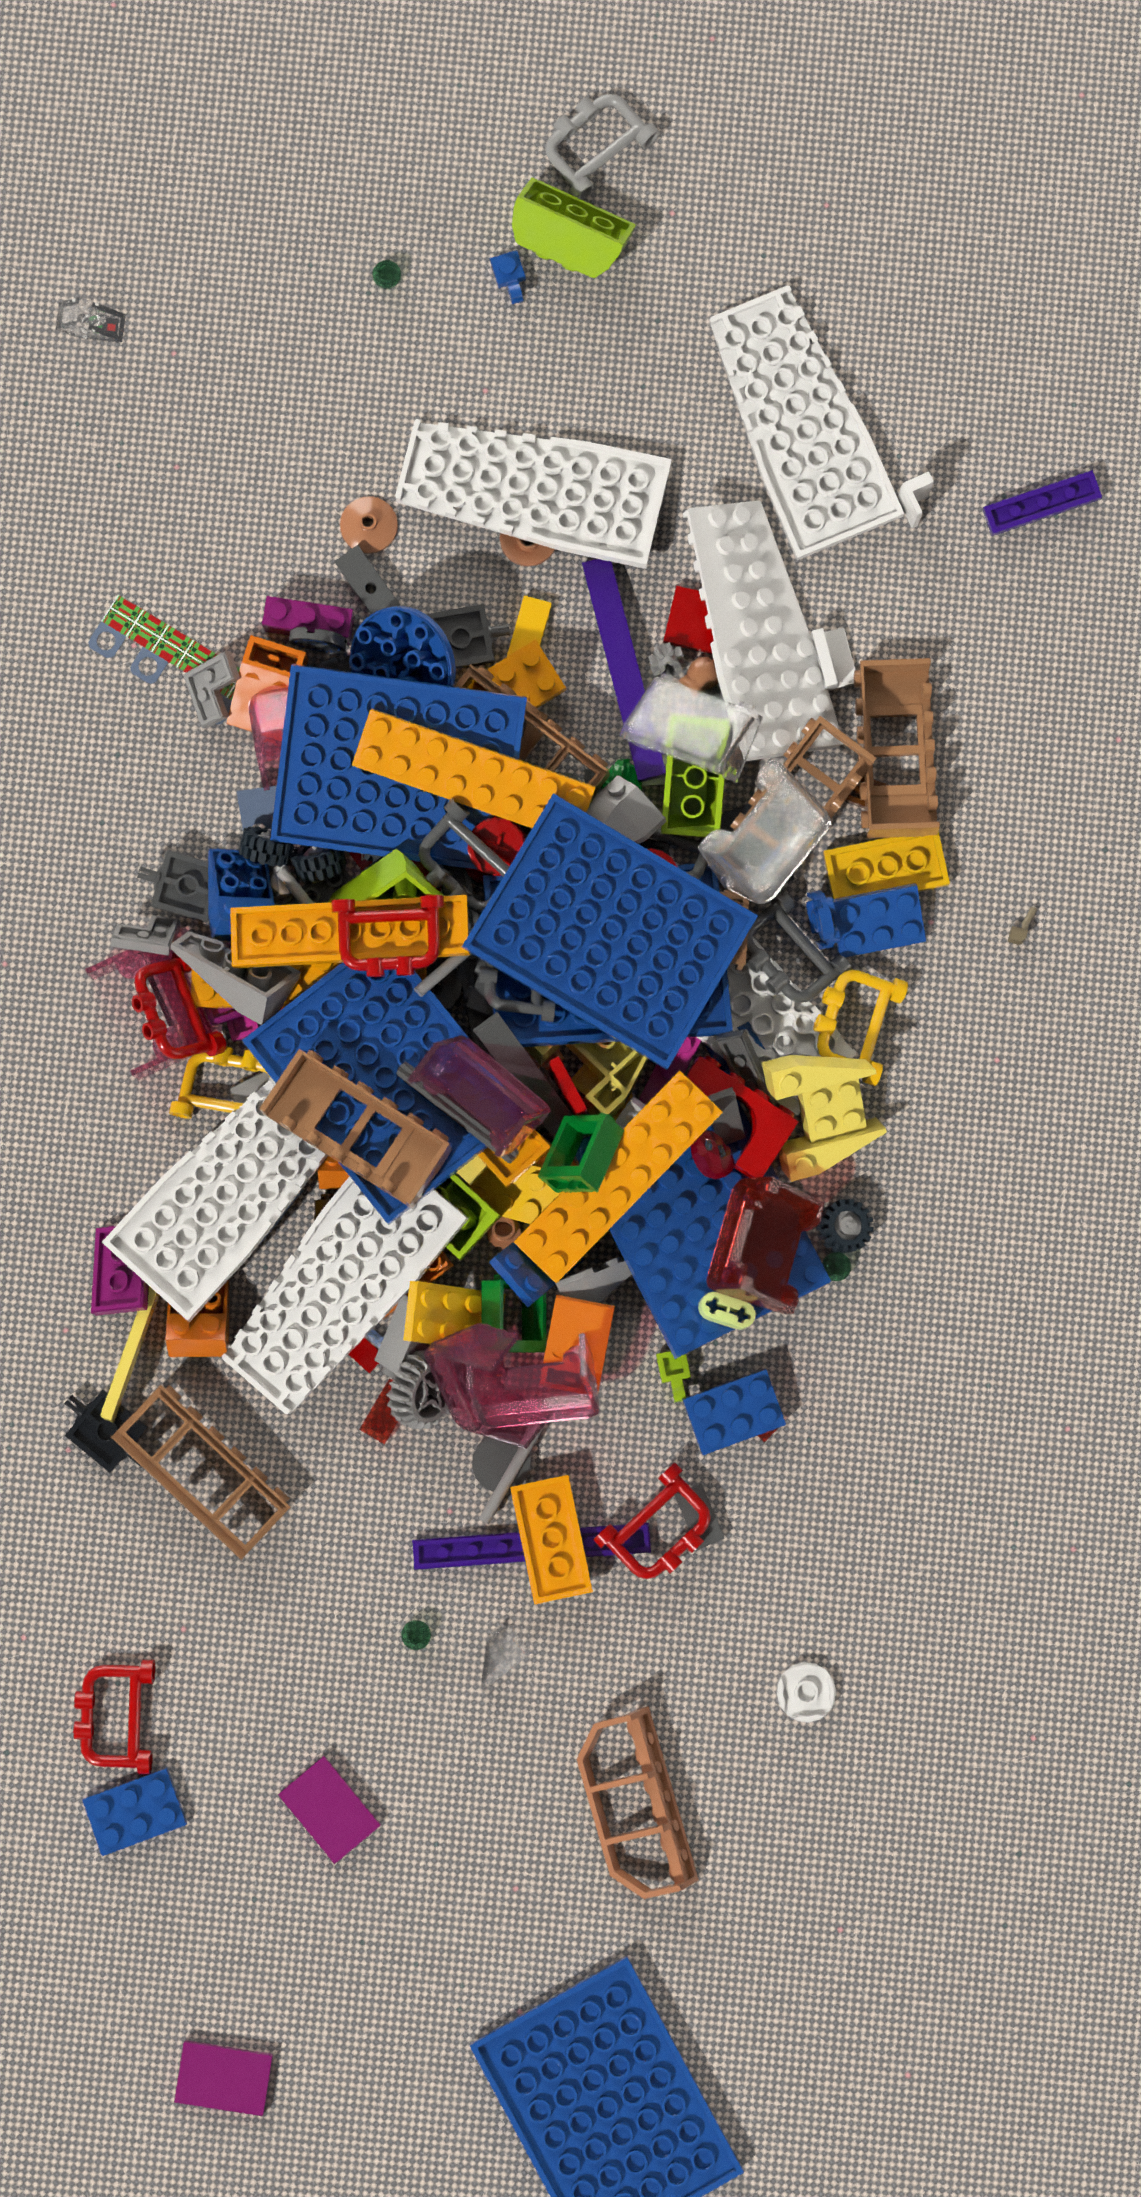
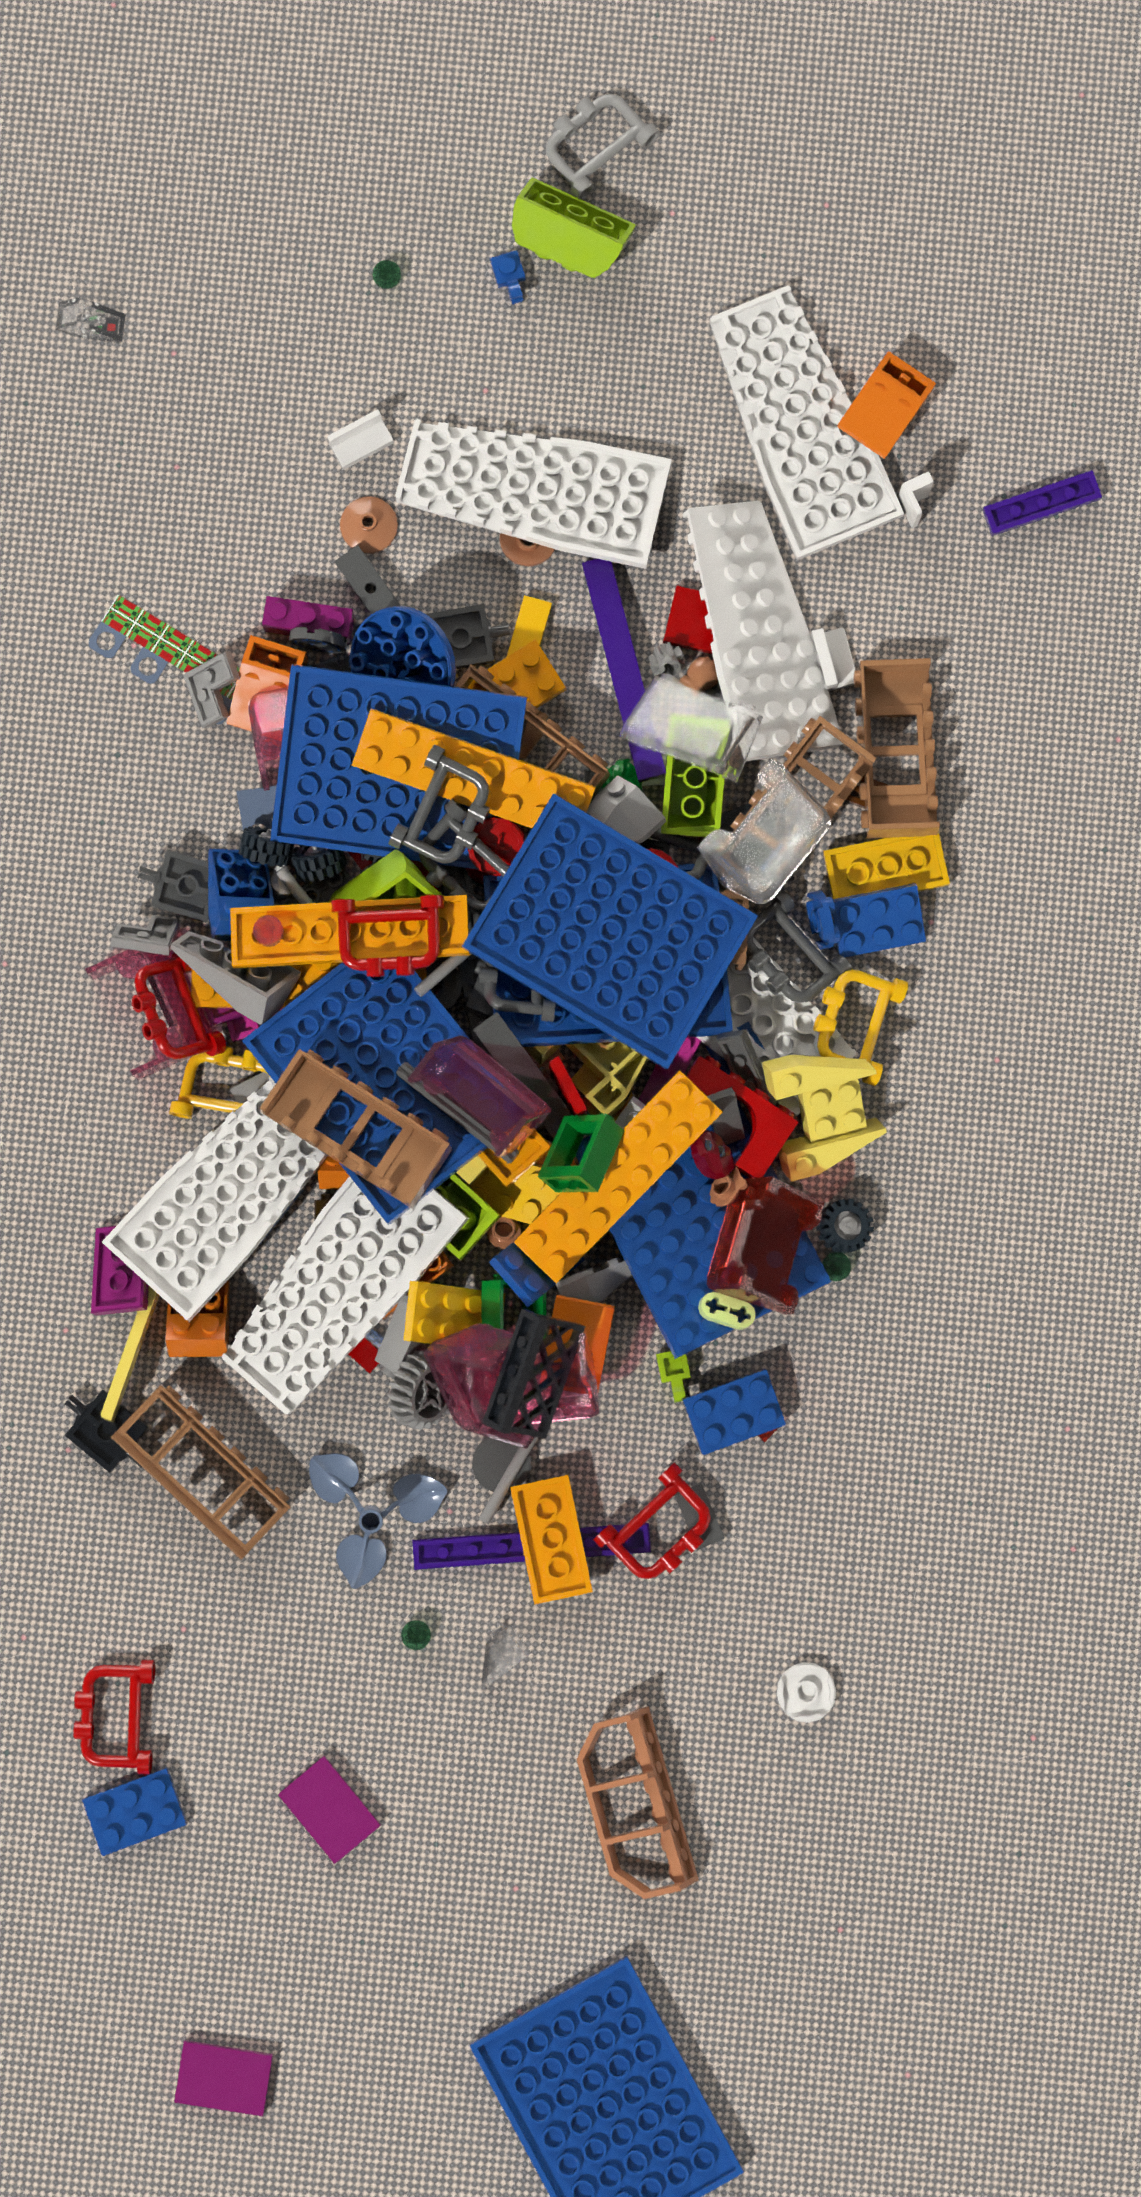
clear red plate [359,1378,398,1445] -> none
dark tan hand [1008,907,1037,945] -> none
none -> clear pink tile [253,915,284,947]
none -> sand blue plant [309,1453,447,1589]
none -> white panel [328,409,394,470]
none -> dark grey bar [388,744,491,863]
none -> black fence [482,1309,585,1439]
none -> nougat animal [710,1167,748,1207]
none -> orange slope [837,351,936,459]

